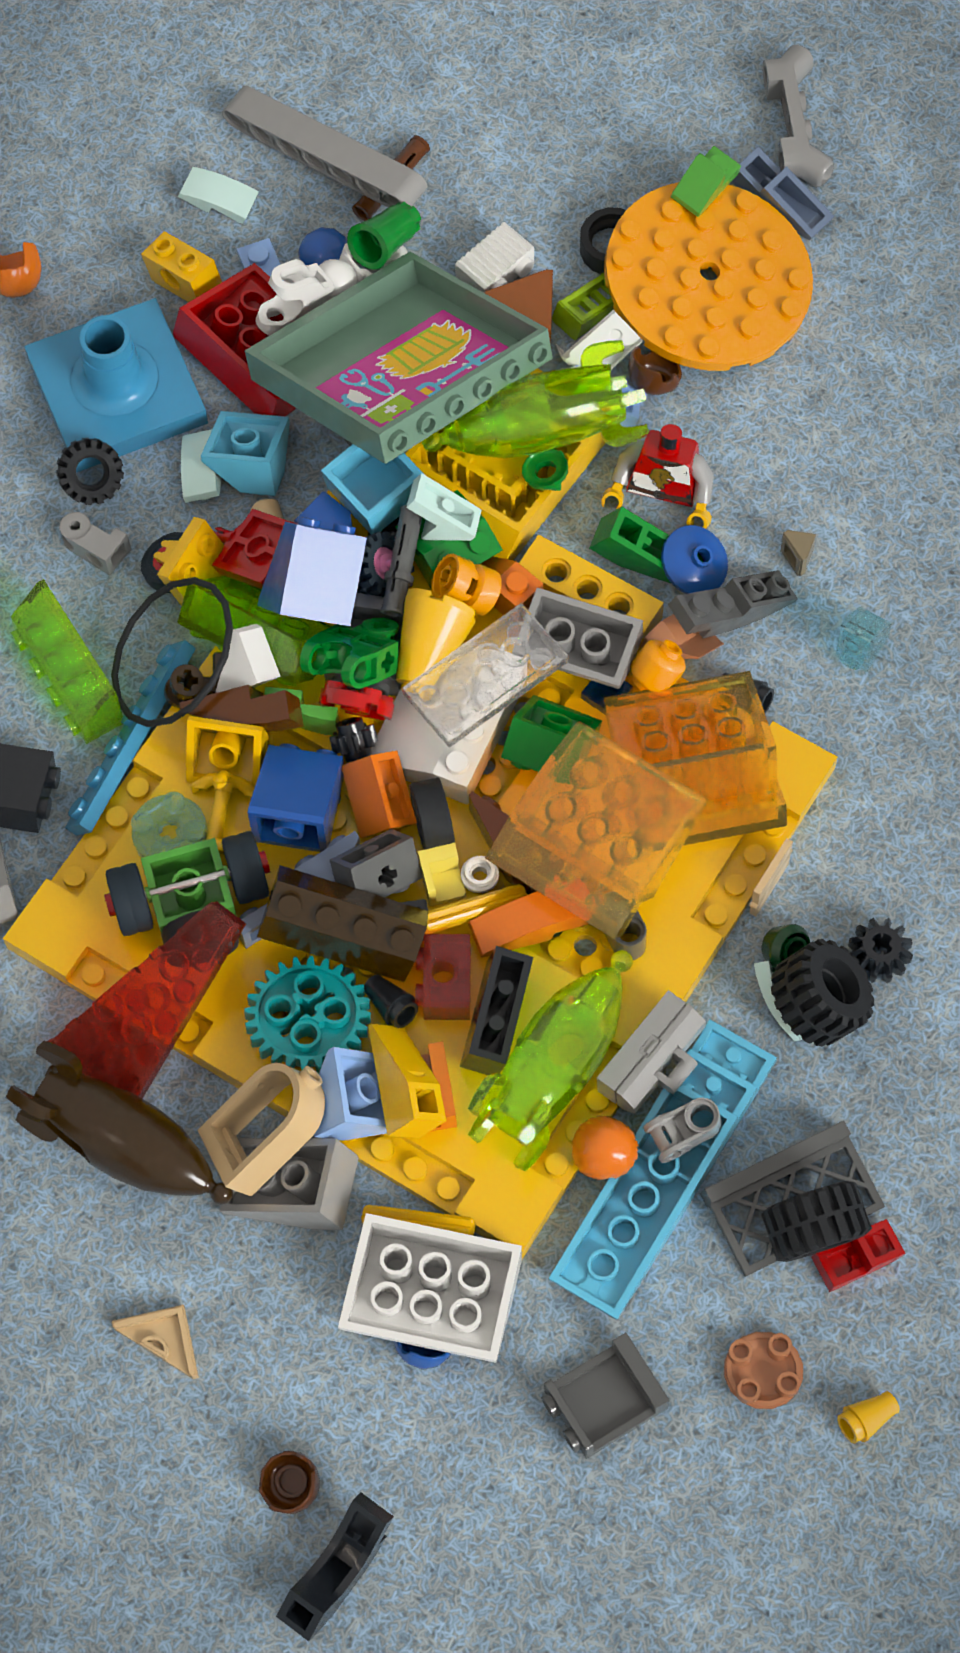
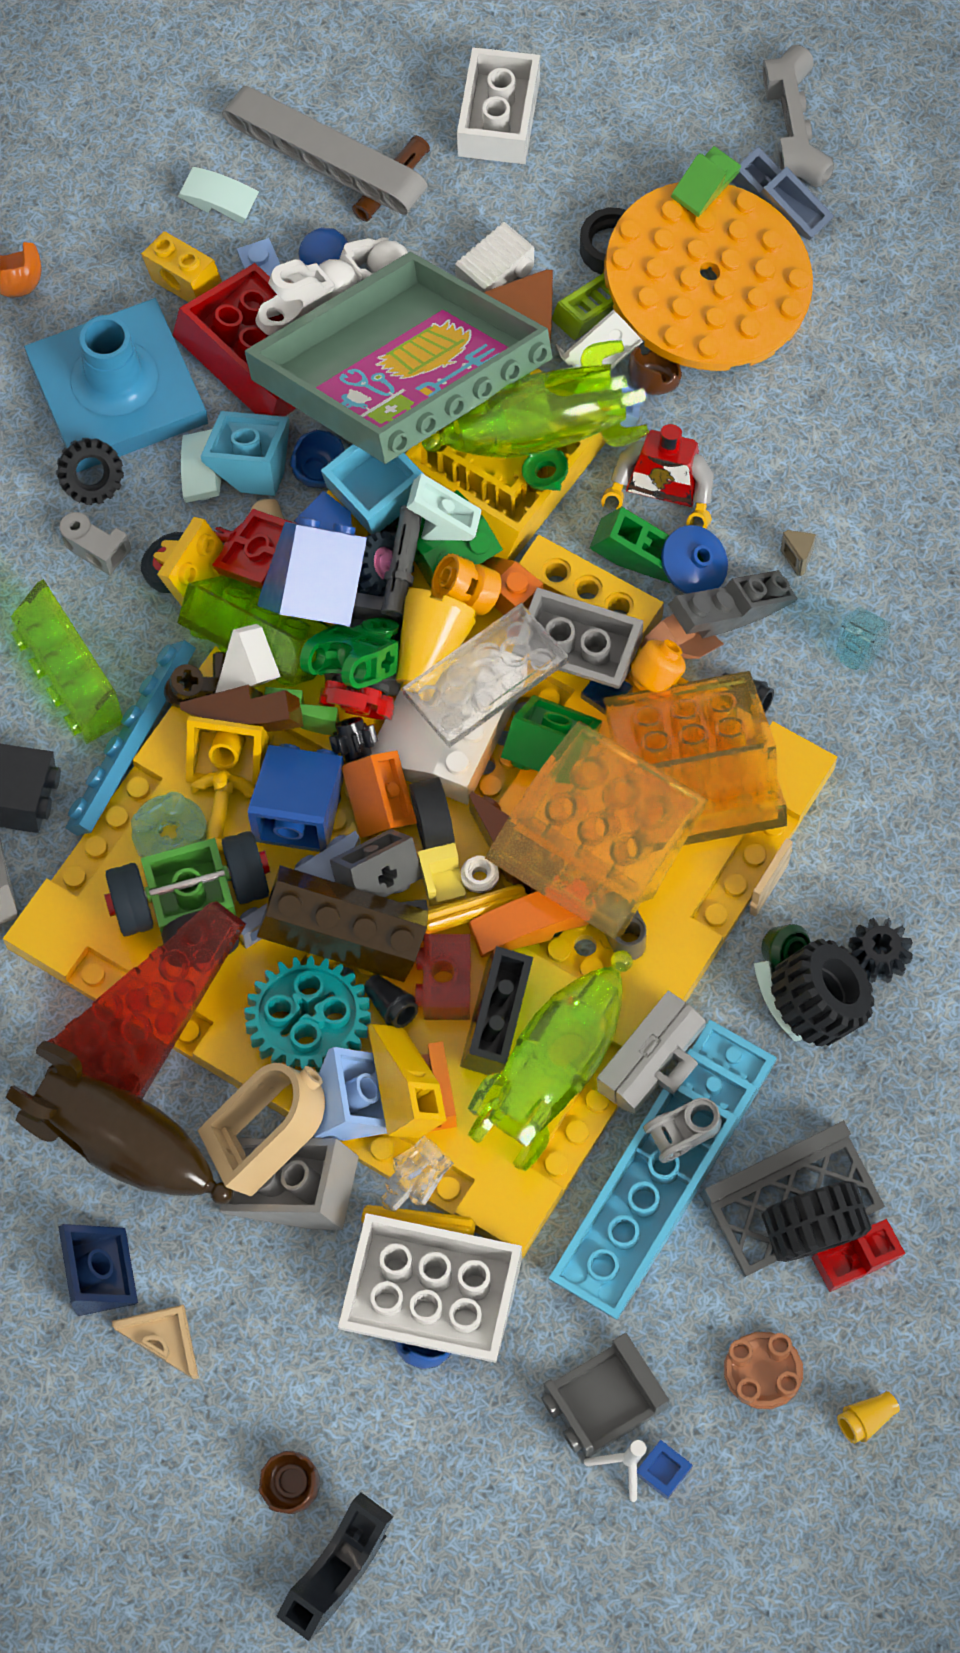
black piece [111,577,233,727] -> none
green plant [347,201,421,270] -> none
orange hair [572,1115,639,1180] -> none
none -> dark blue slope [58,1224,138,1316]
none -> blue hair [290,429,345,489]
none -> clear rock [381,1135,454,1211]
none -> white brick [457,47,540,164]
none -> white plant [584,1440,647,1502]
none -> blue plate [637,1440,693,1500]

